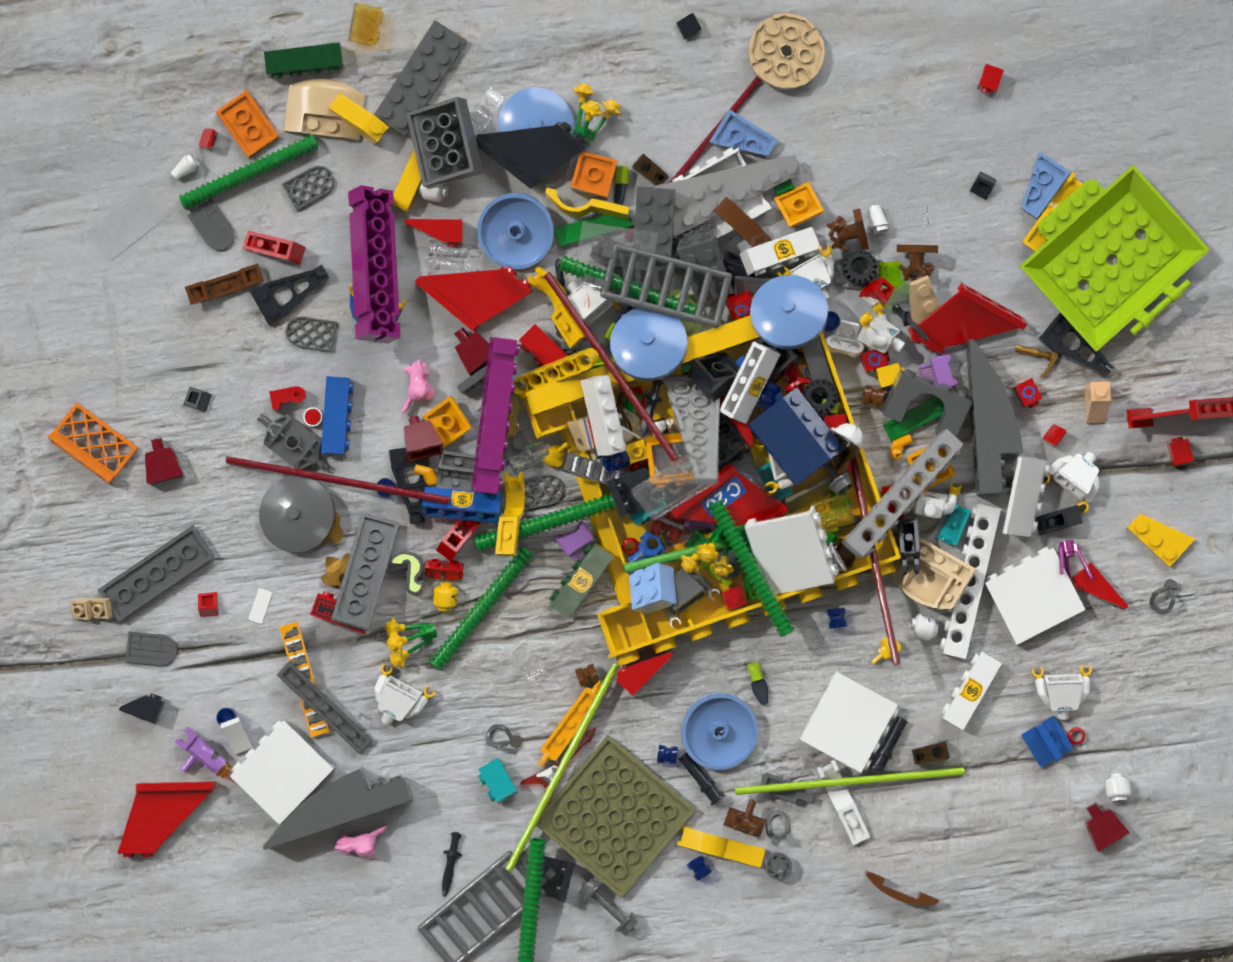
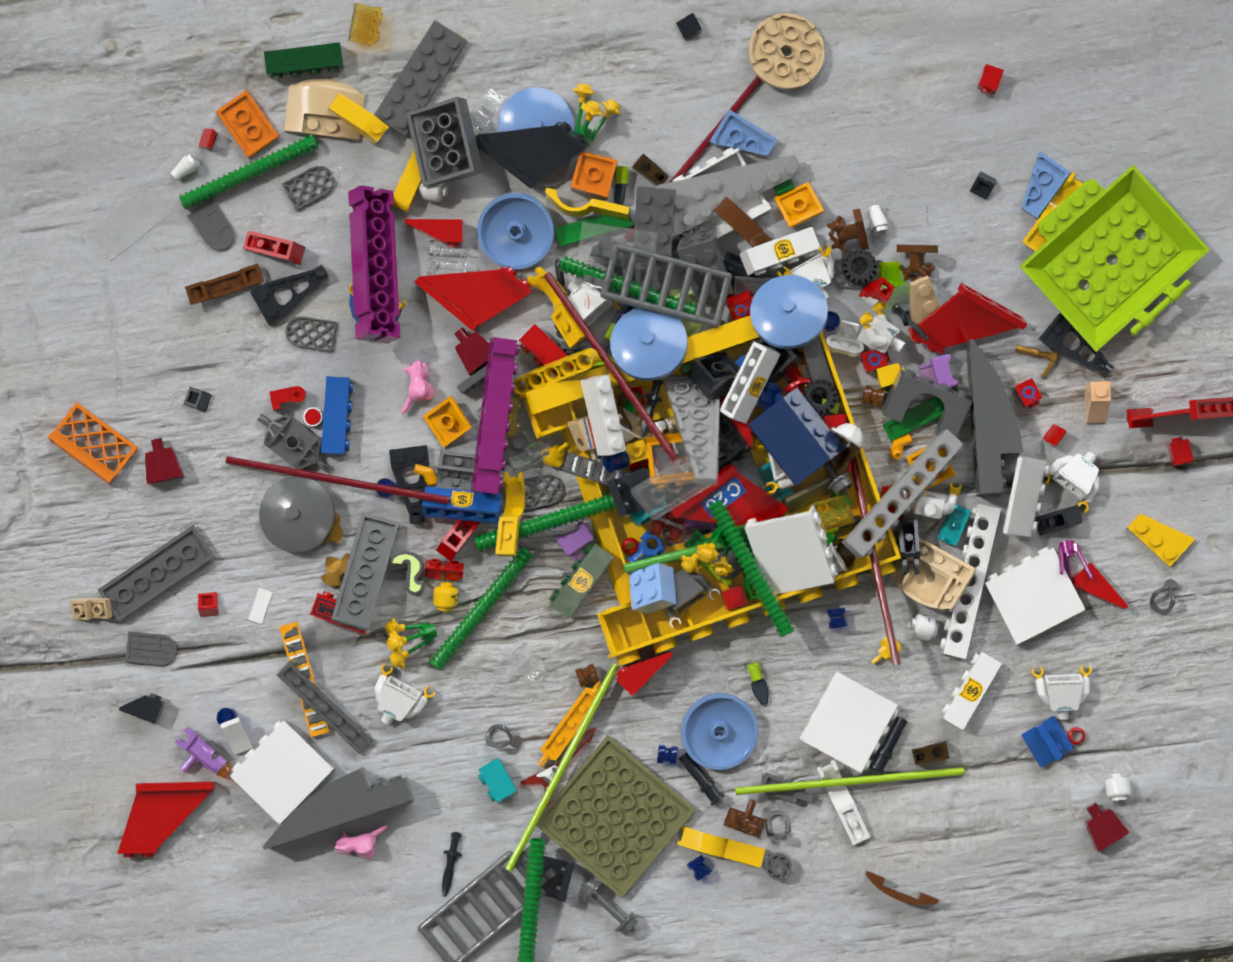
dark red torso [404,416,443,462] -> none

